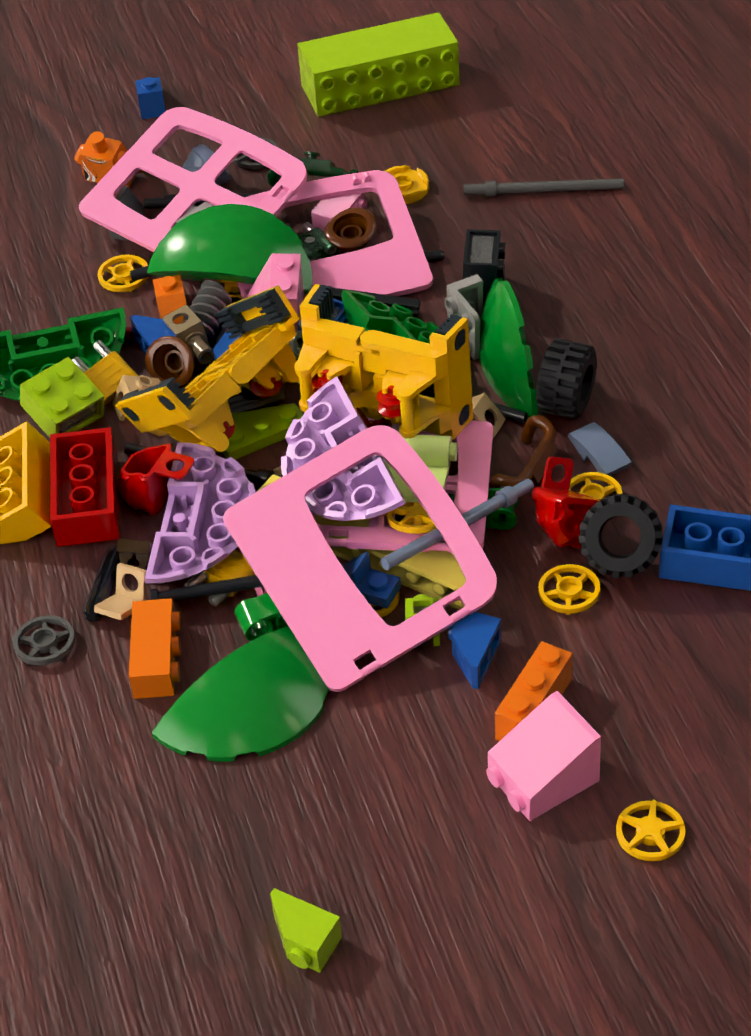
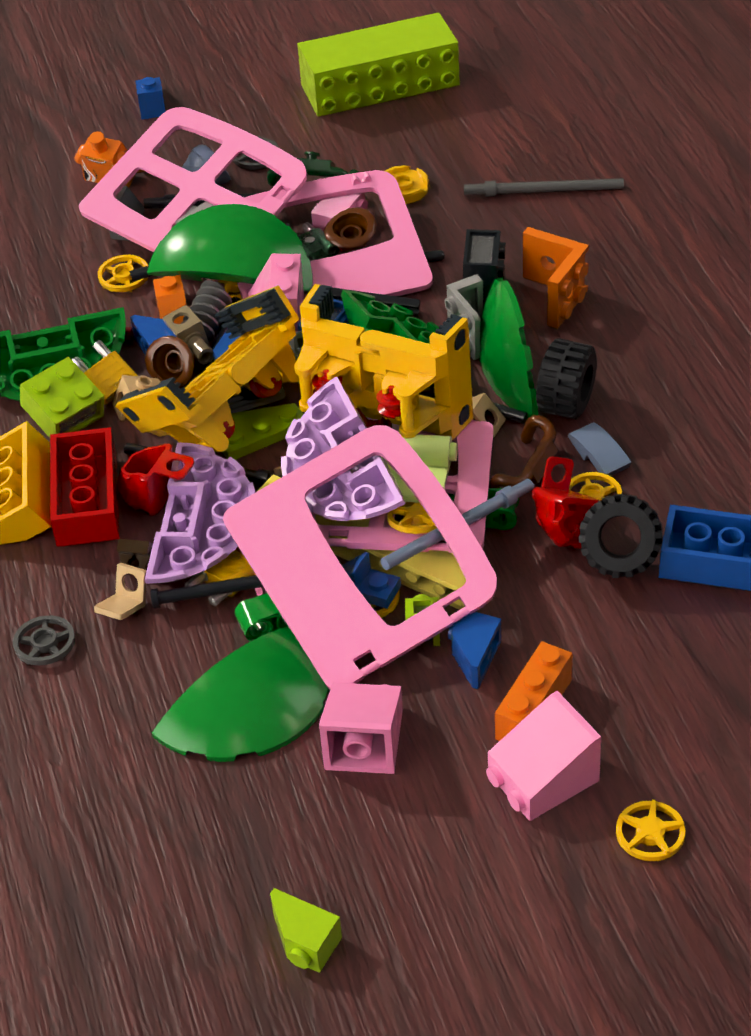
black axle [83,543,120,622] -> none
orange brick [129,598,181,699] -> none
yellow wheel [538,564,600,615] -> none
none -> bright pink slope [319,683,403,774]
none -> orange bracket [523,227,589,329]

